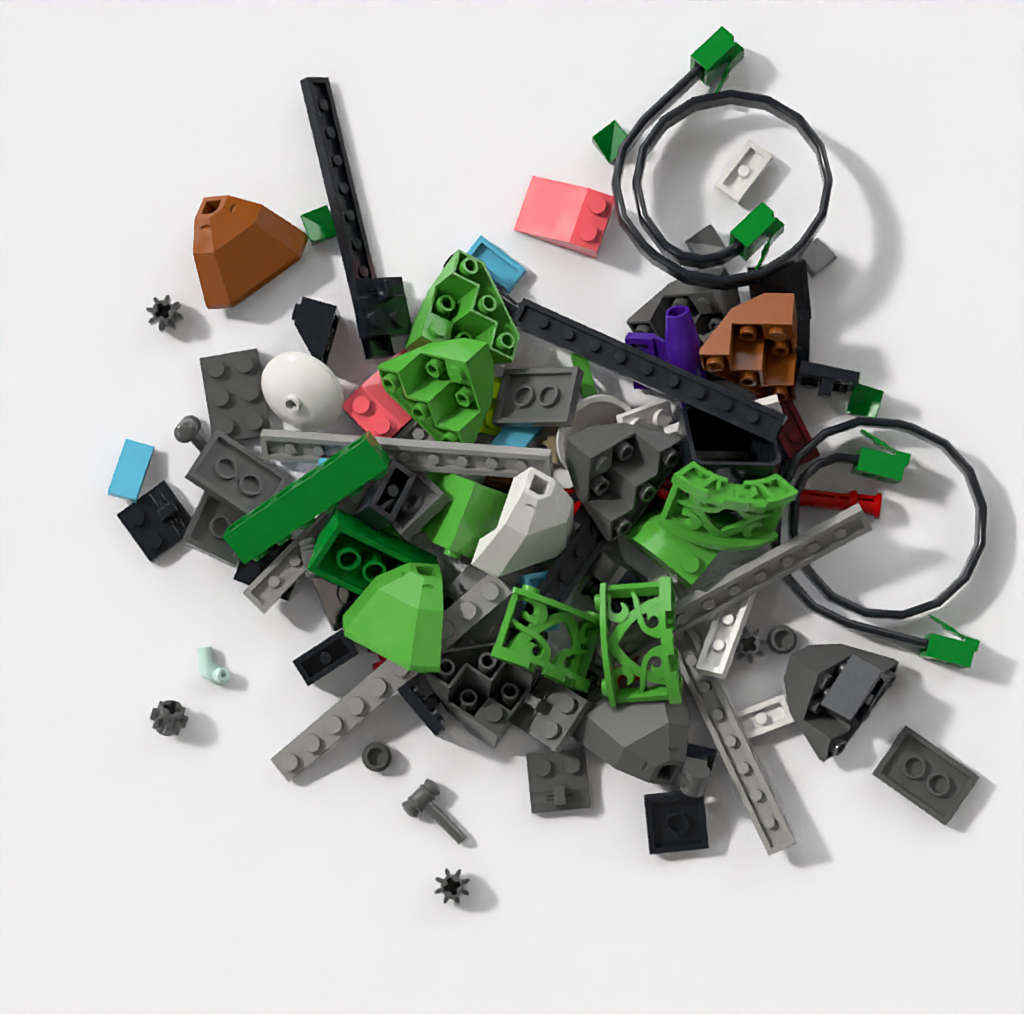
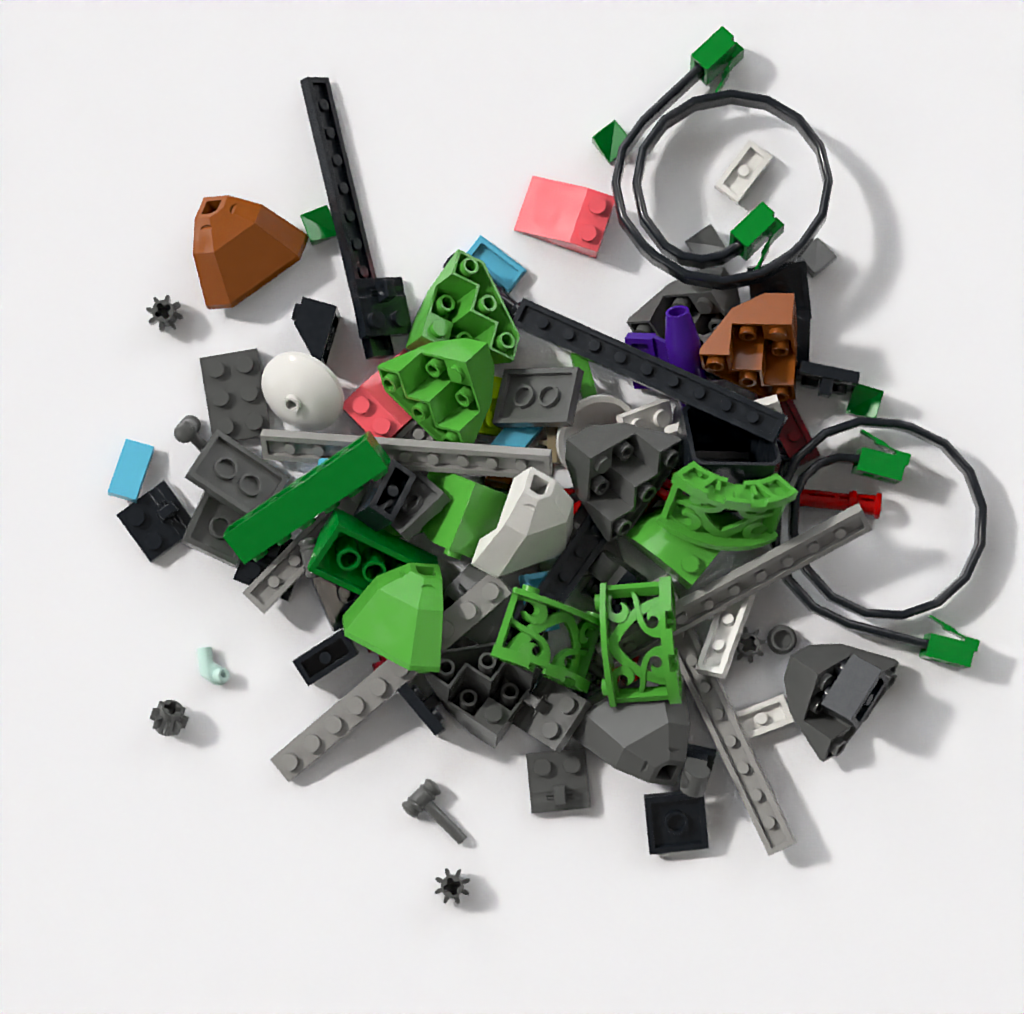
dark grey plate [362,742,392,772] -> none
dark grey plate [871,725,979,826] -> none

